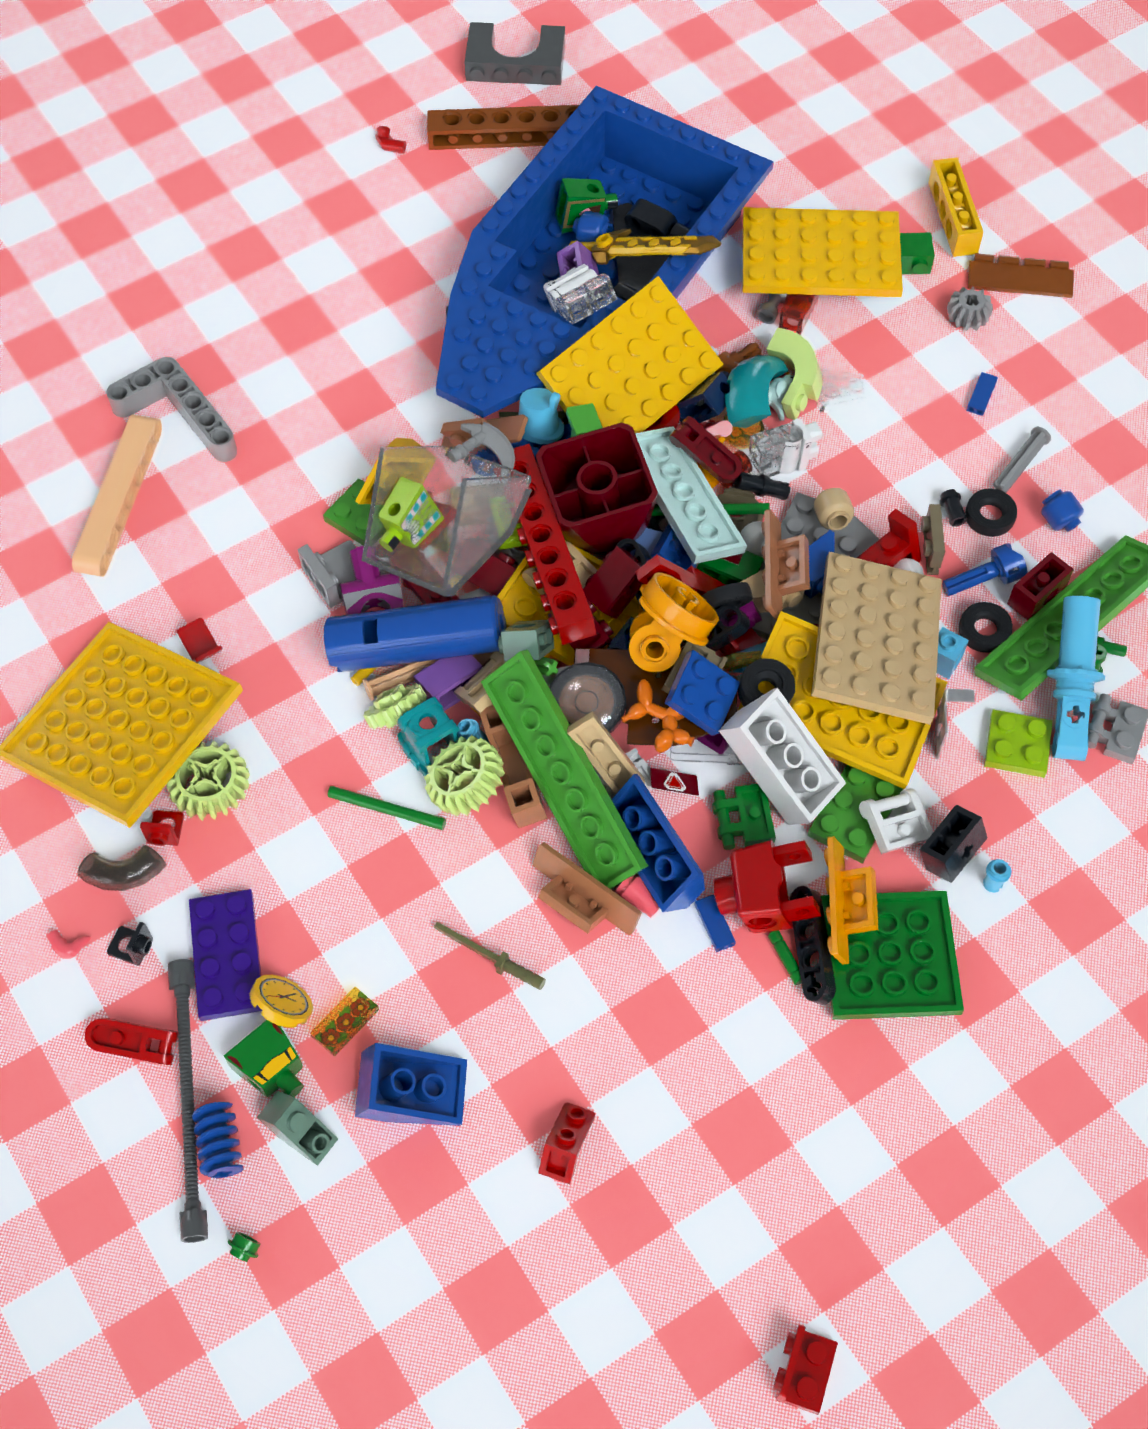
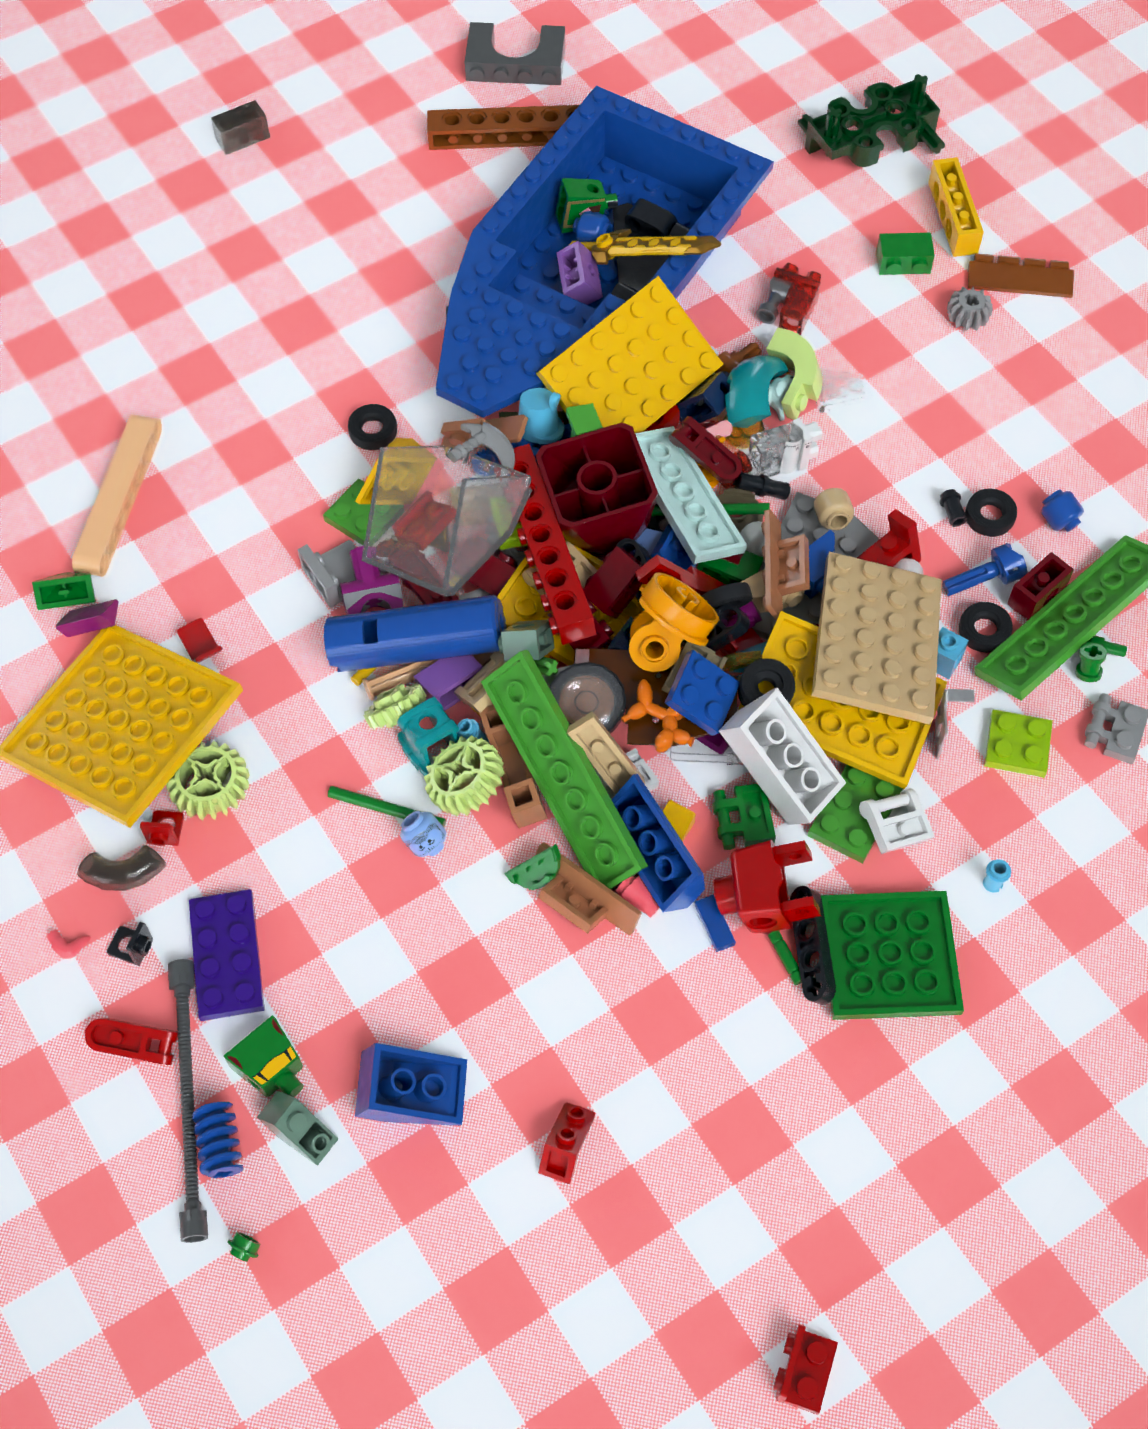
light grey beam [106,357,237,462] -> none
yellow tile [249,975,313,1028] -> none
clear yellow tile [310,986,379,1057] -> none
red arm [375,126,407,154] -> none
lime torso [378,476,444,552] -> none
olive sword [434,922,546,990] -> none
clear hips [543,264,617,324] -> none
dark red sticker [650,768,699,796] -> none
yellow plate [743,207,903,297] -> none
light orange bracket [824,836,879,965] -> none
black brick [919,804,988,883] -> none
dark tan plate [921,504,945,575] -> none
blue piece [966,372,998,416] -> none
light grey axle [993,426,1052,493] -> none
medium azure piece [1047,596,1106,761] -> none
none -> green slope [32,572,96,610]
none -> magenta slope [55,599,119,637]
none -> clear smoke brick [211,100,270,155]
none -> black tyre [348,404,397,450]
none -> light blue head [400,811,447,857]
none -> green tile [504,844,561,890]
none -> yellow slope [663,800,696,842]
none -> dark green gear [798,74,945,167]

